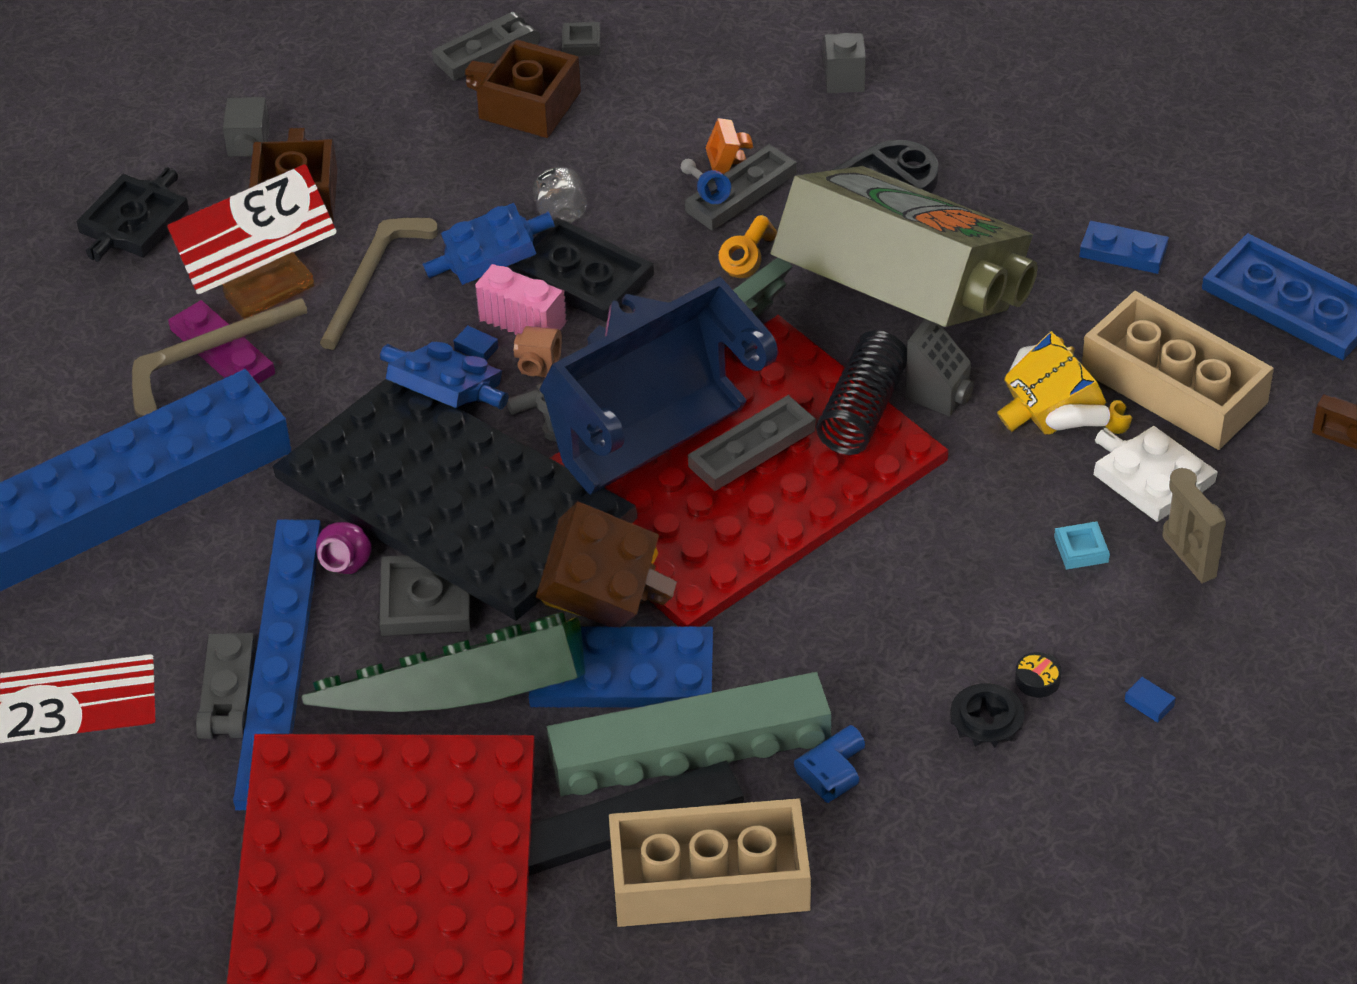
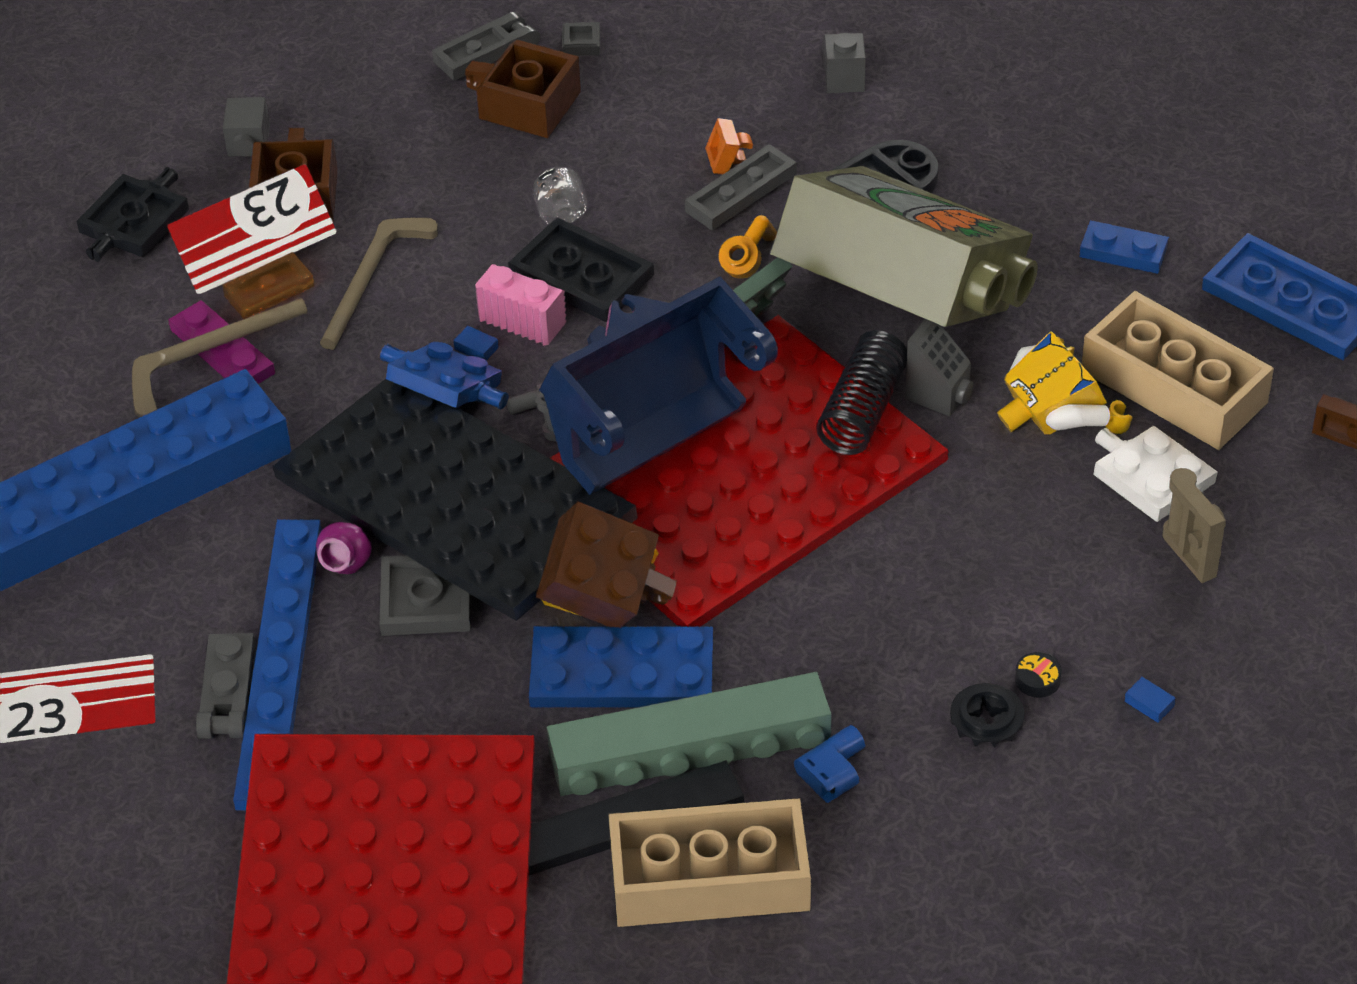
dark green wedge [301,612,585,712] -> none
blue plate [423,203,555,285] -> none
nougat plate [513,326,562,377] -> none
blue hinge [681,159,731,204] -> none
dark grey plate [688,395,816,491] -> none
medium azure tile [1054,521,1110,570] -> none

